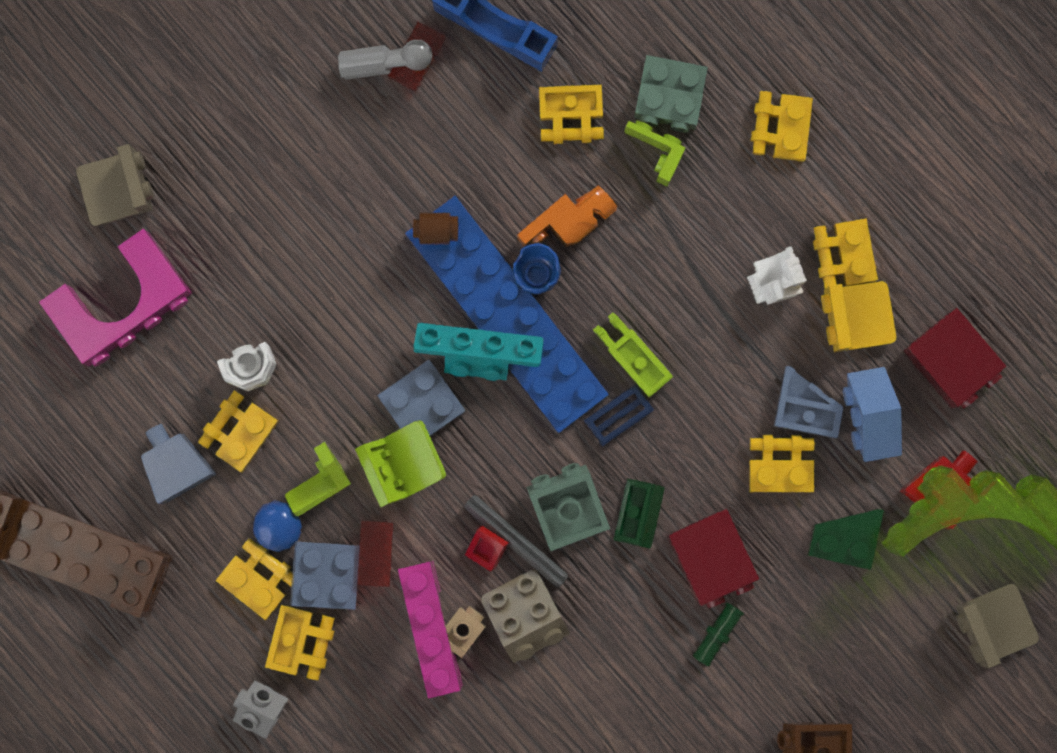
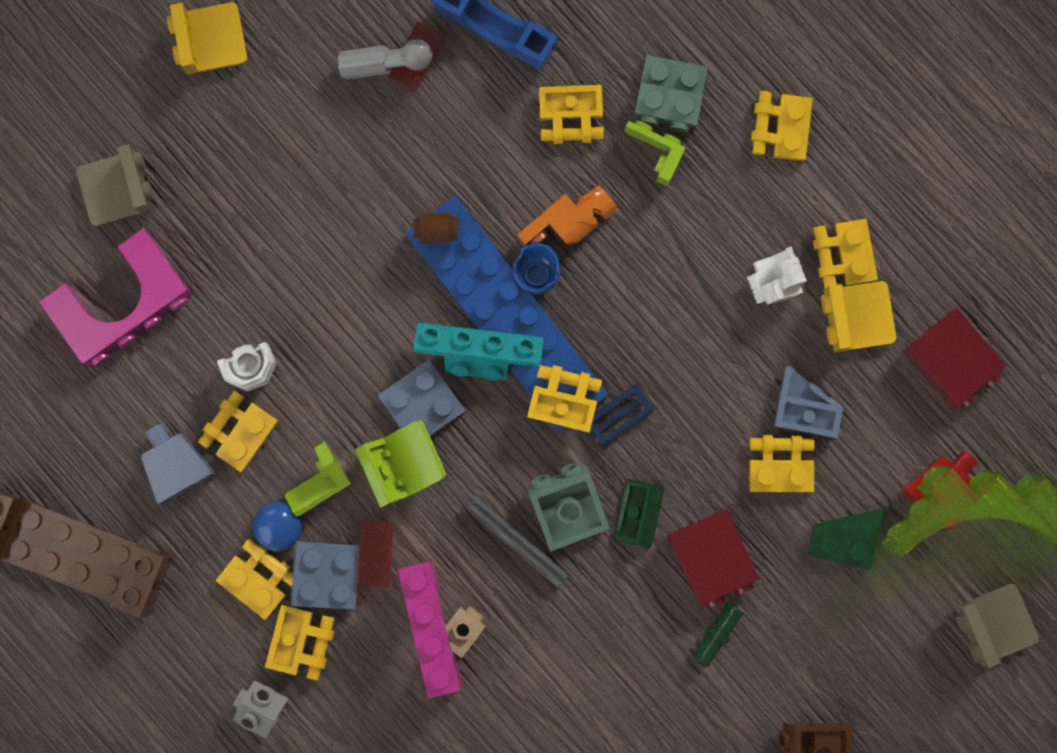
red plate [465,526,509,572] -> none
dark tan bracket [481,570,570,663] -> none
lime hinge [593,312,673,398] -> none
medium blue brick [843,367,902,462] -> none
none -> yellow bracket [167,2,248,75]
none -> yellow plate [527,365,602,433]

